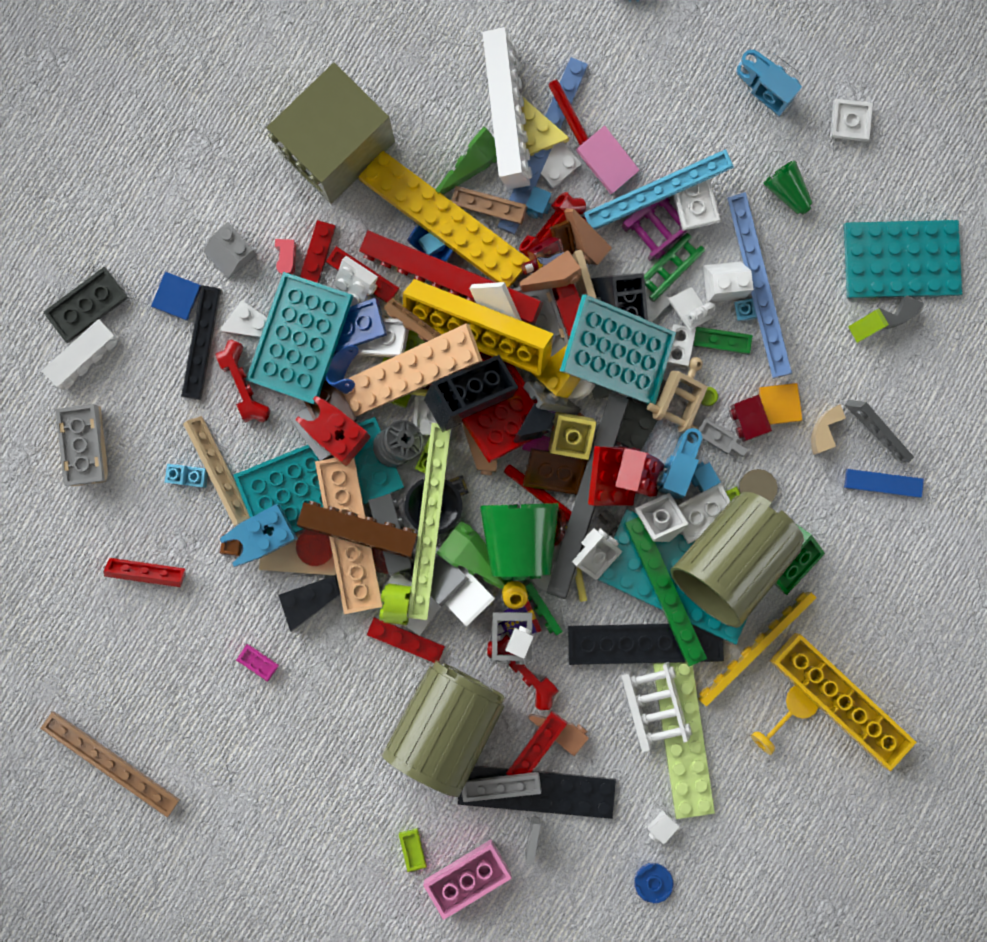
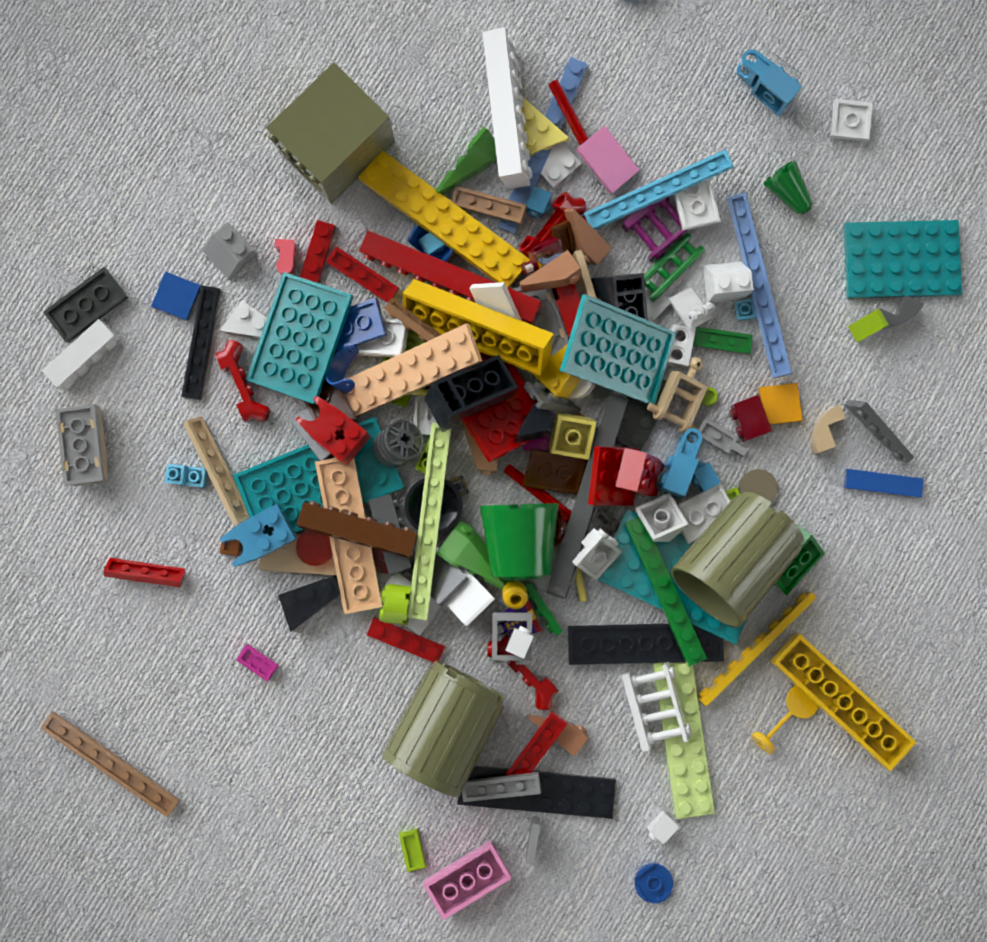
white plate [334,256,378,305] -> none

